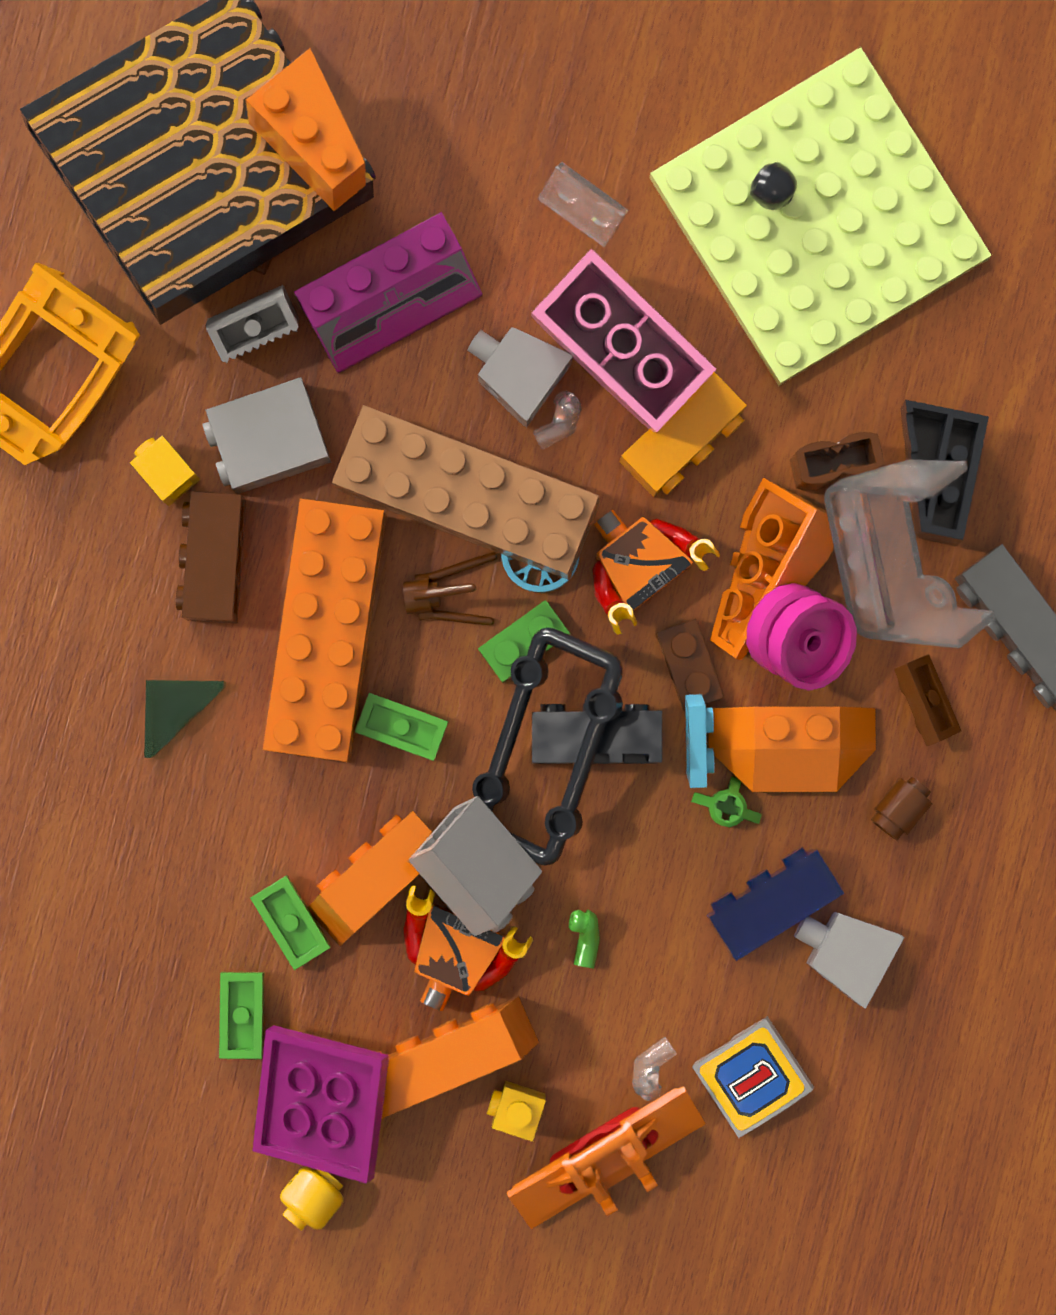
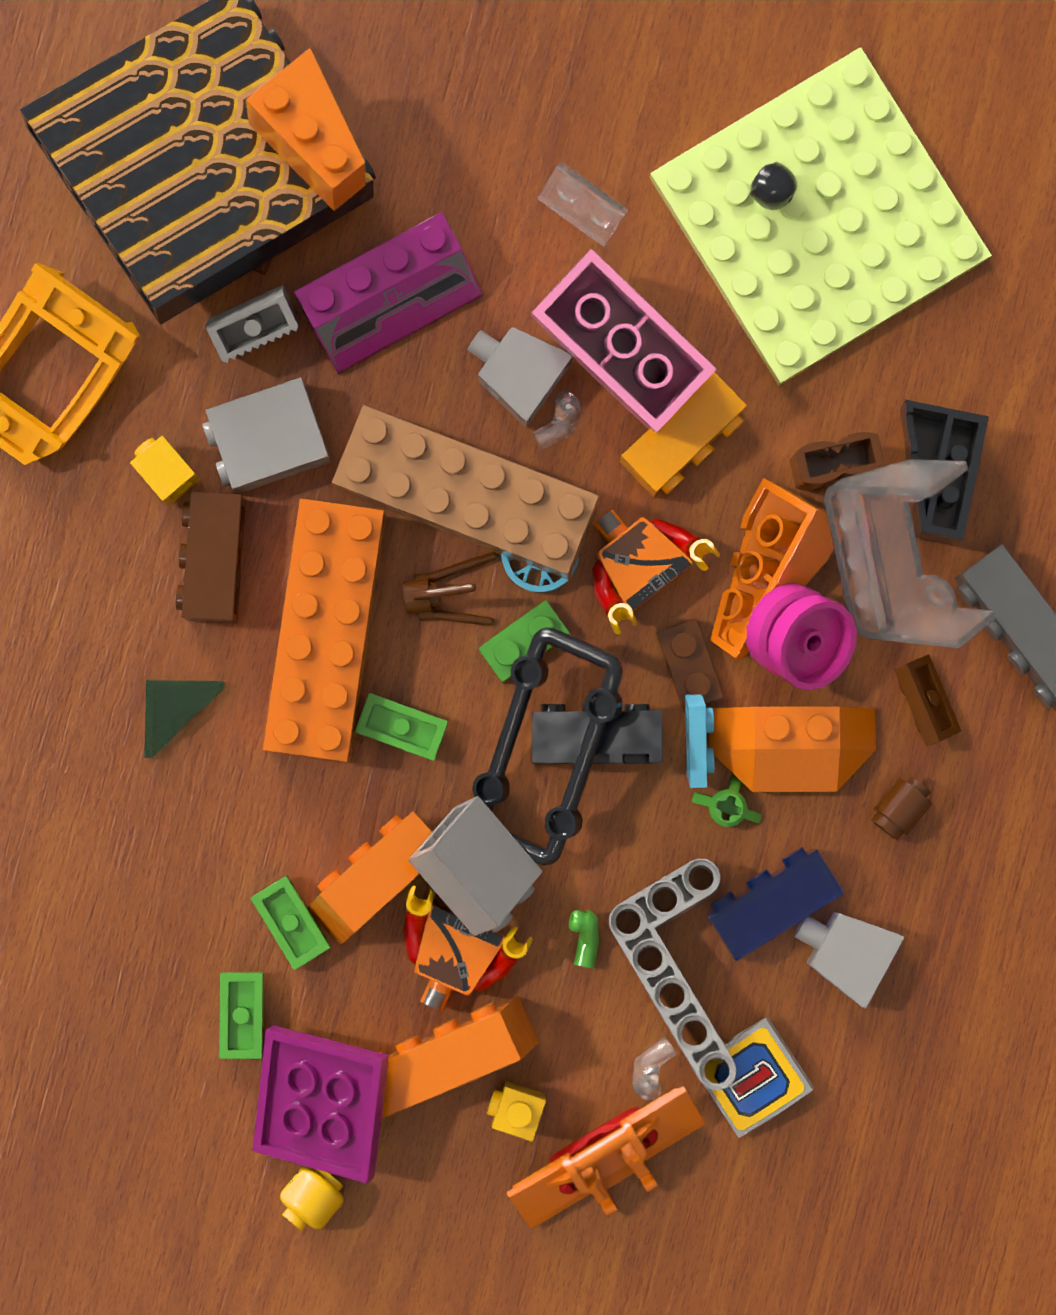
none -> light grey beam [609,858,736,1090]

